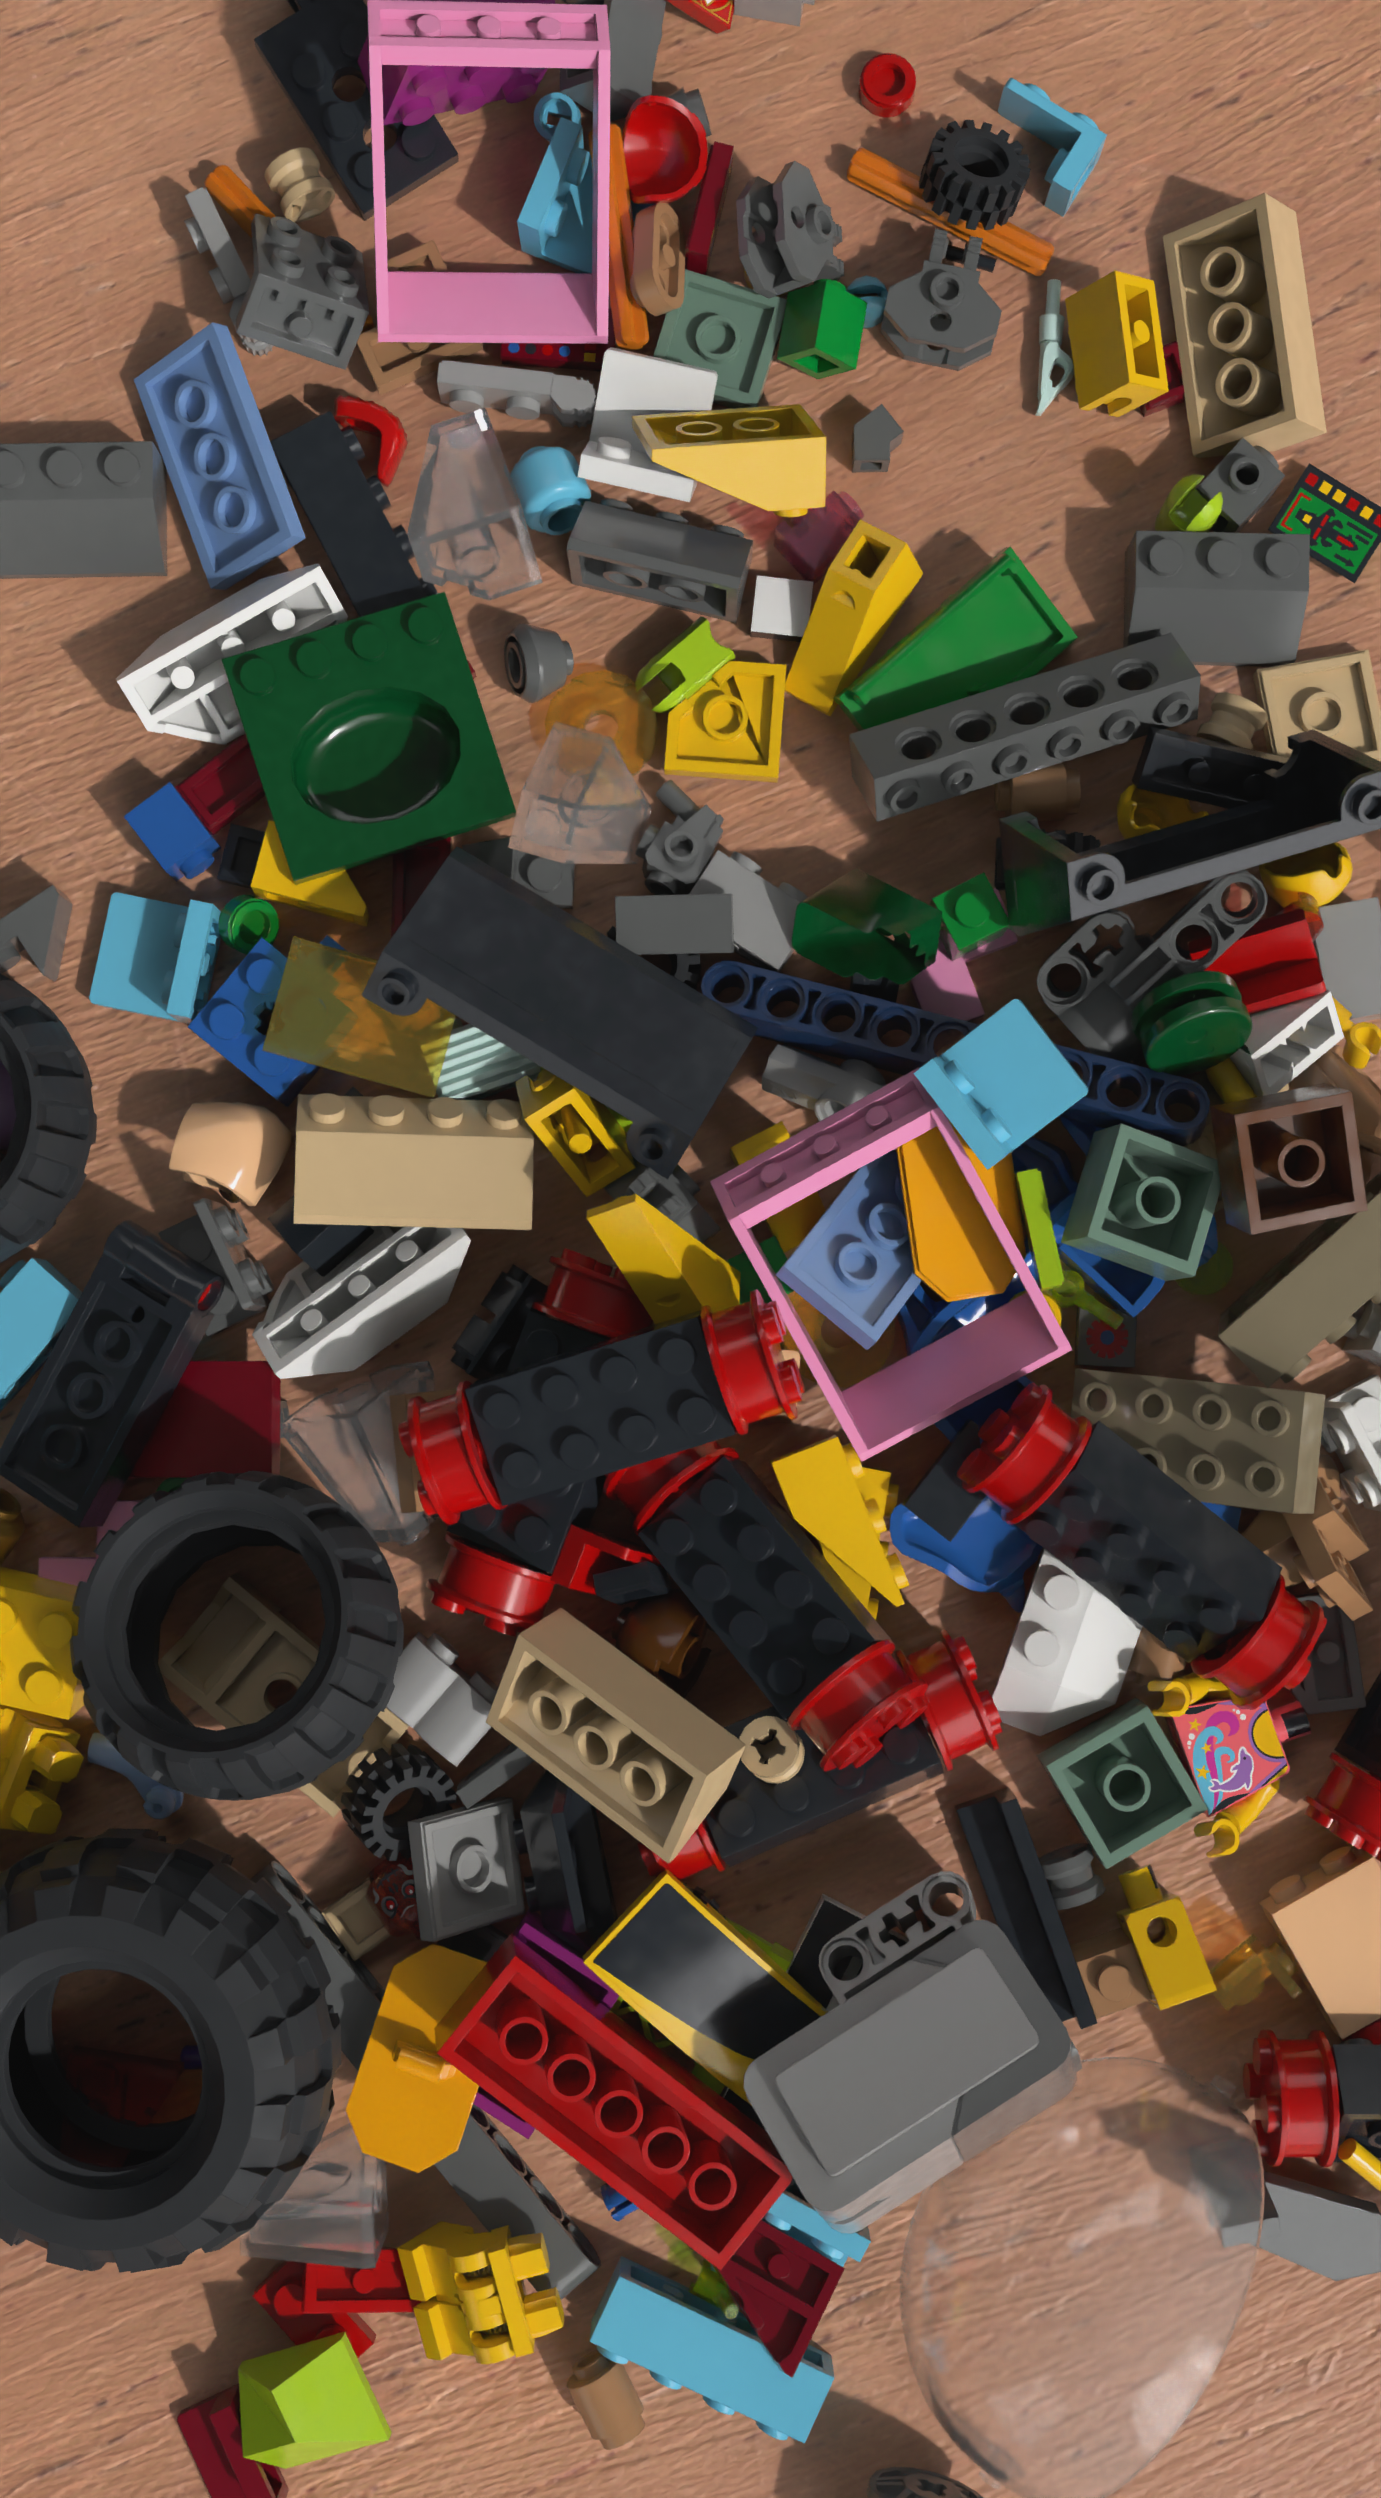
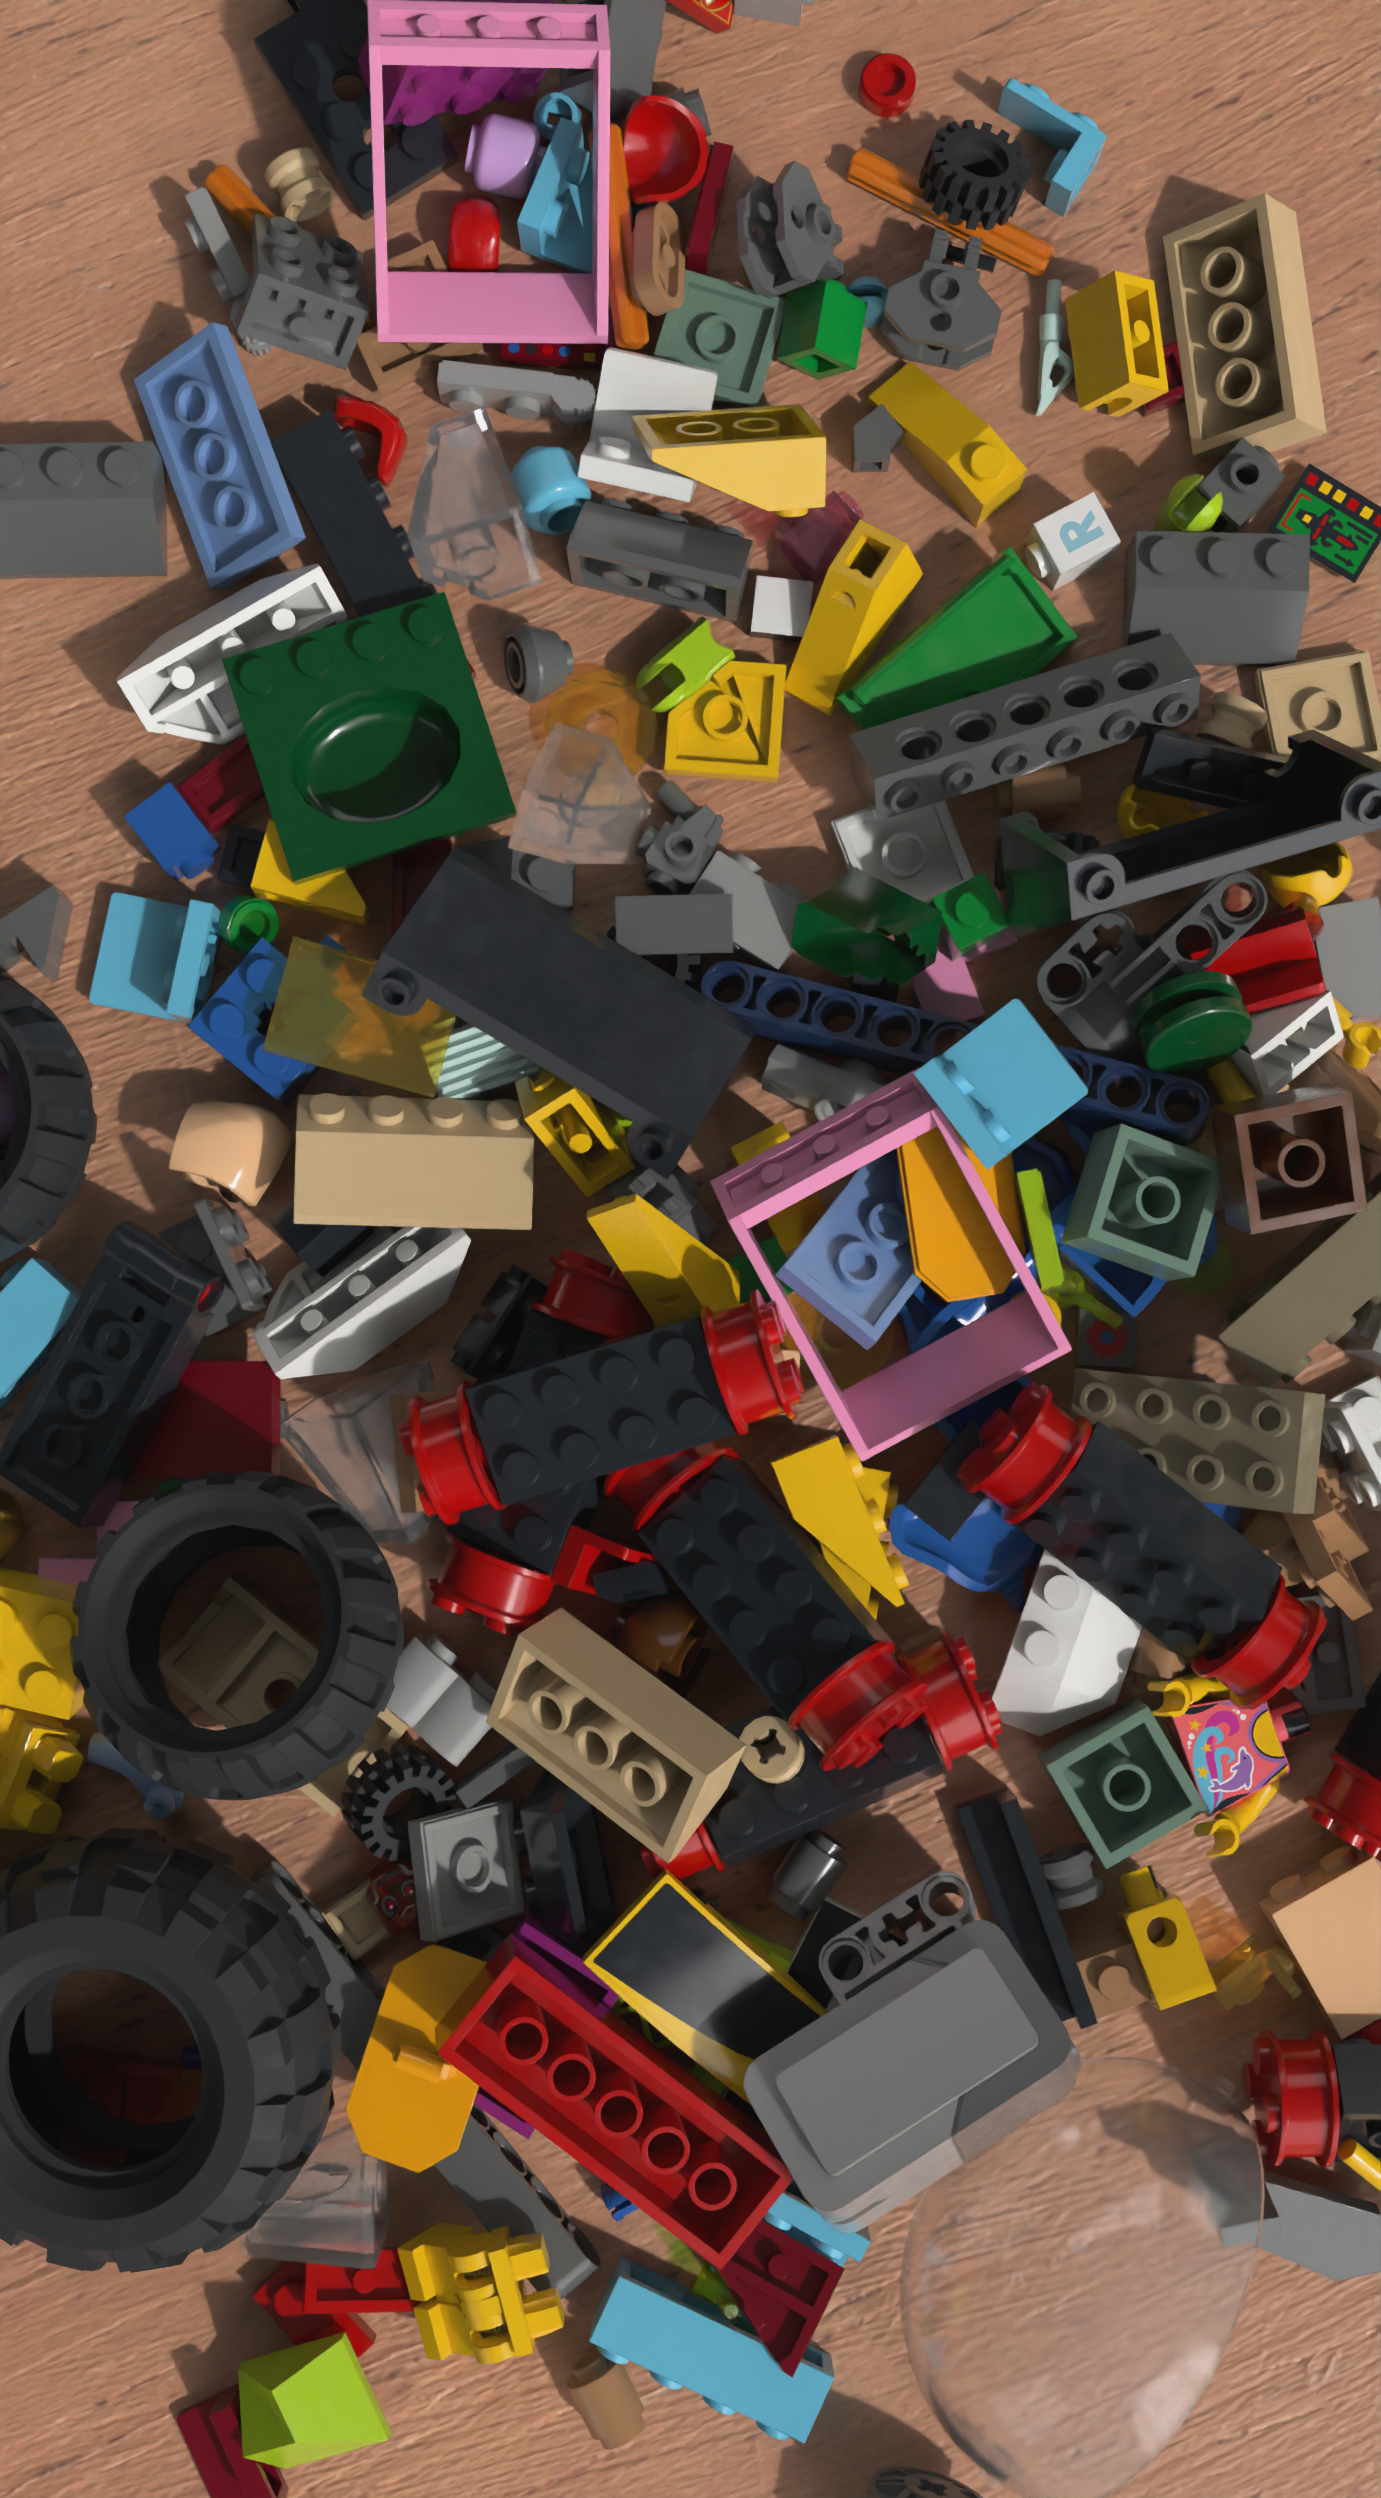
none -> red hair [448,195,500,272]
none -> lavender head [465,113,548,200]
none -> dark grey brick [766,1829,848,1921]
none -> white tile [830,800,974,905]
none -> yellow slope [867,361,1027,528]
none -> white brick [1025,492,1121,591]

